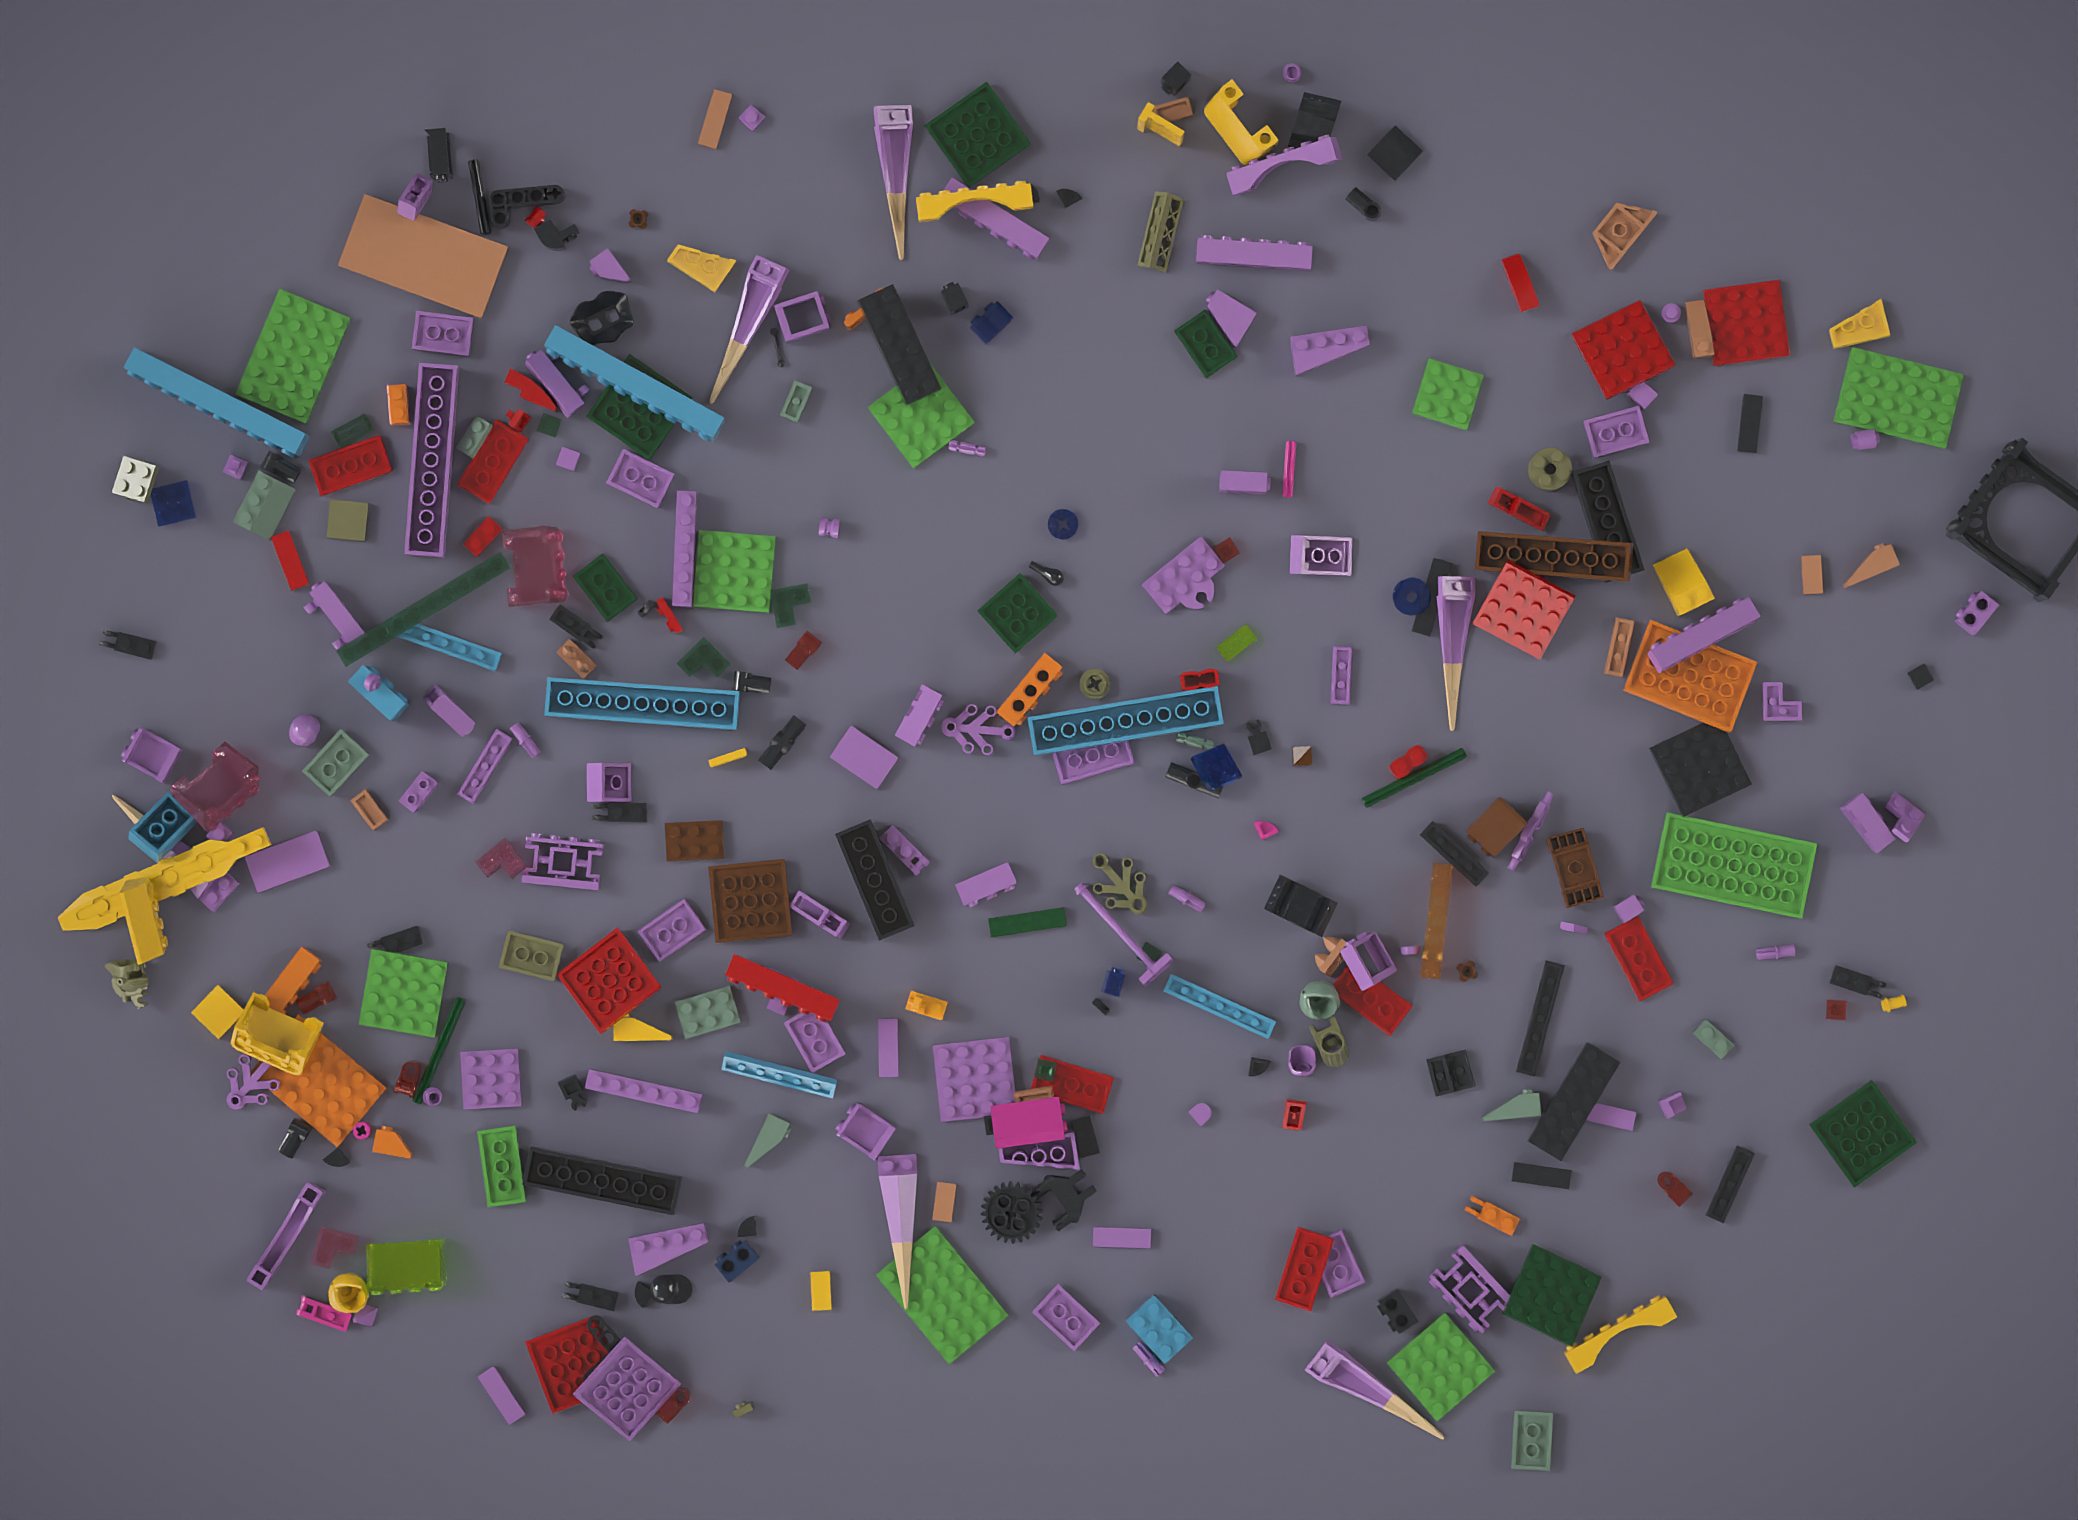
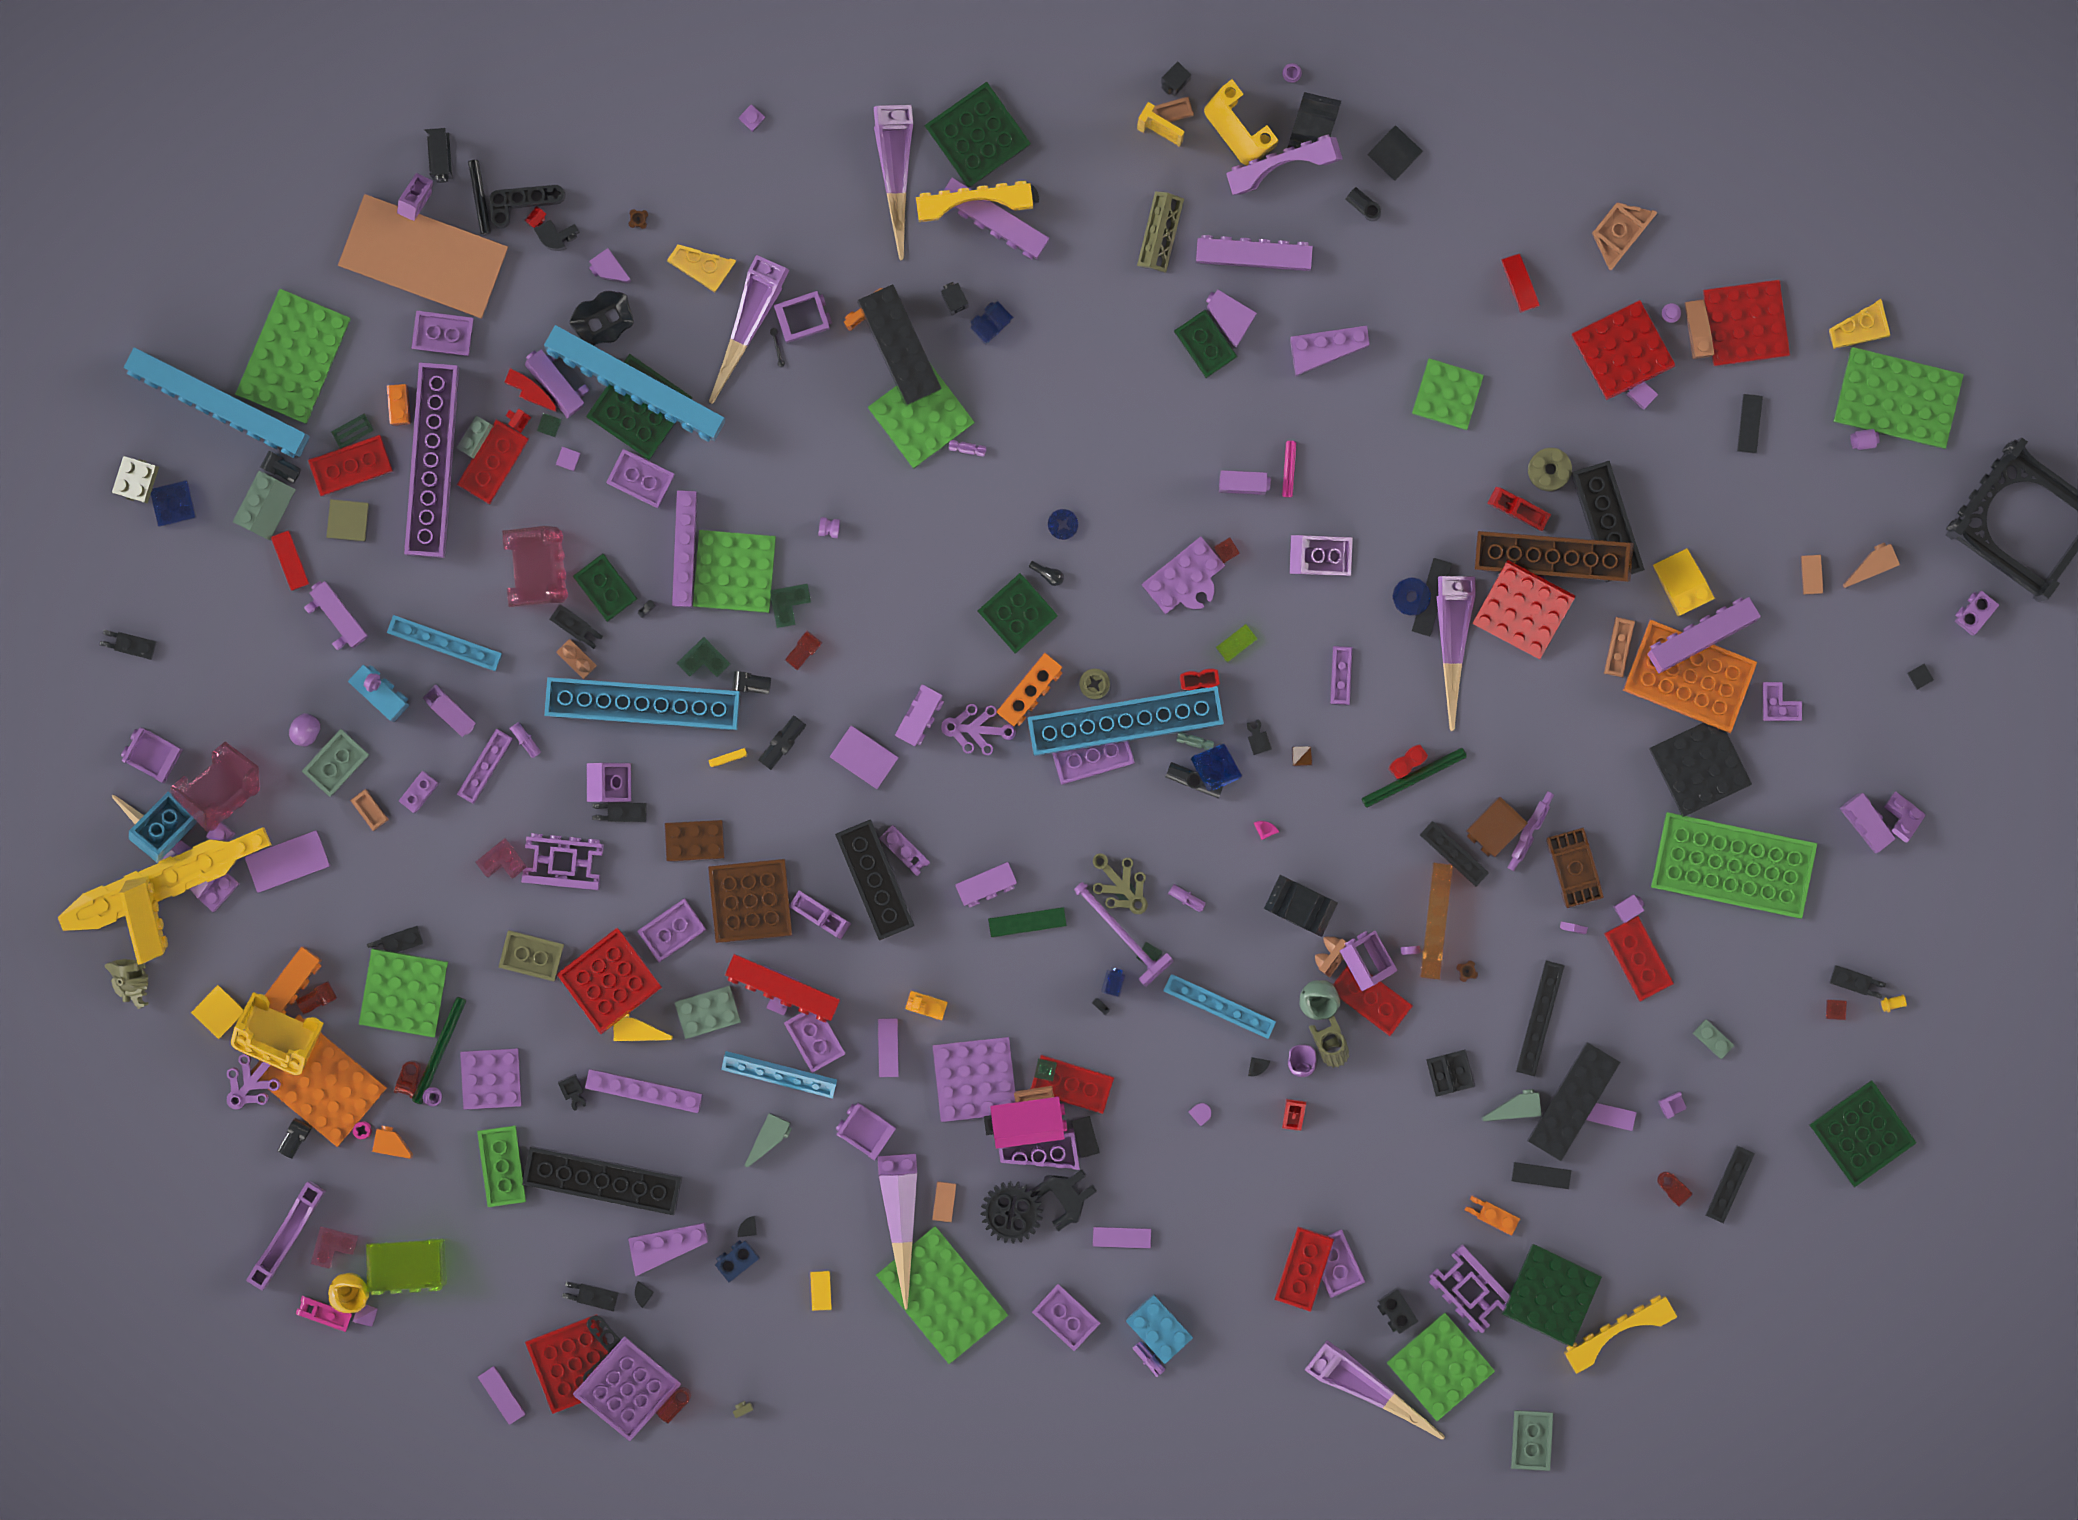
medium lavender tile [223,455,249,480] -> none
black tile [323,1147,350,1167] -> none
clear green plate [336,551,511,667] -> none
red plate [463,516,503,557] -> none
black cap [650,1275,692,1304] -> none
red plate [656,597,684,634] -> none
nougat tile [698,89,733,150] -> none
sand green plate [780,380,813,423] -> none
black tile [1056,189,1082,208] -> none
medium lavender plate [1583,406,1649,458] -> none
medium lavender axle [1756,944,1795,960] -> none

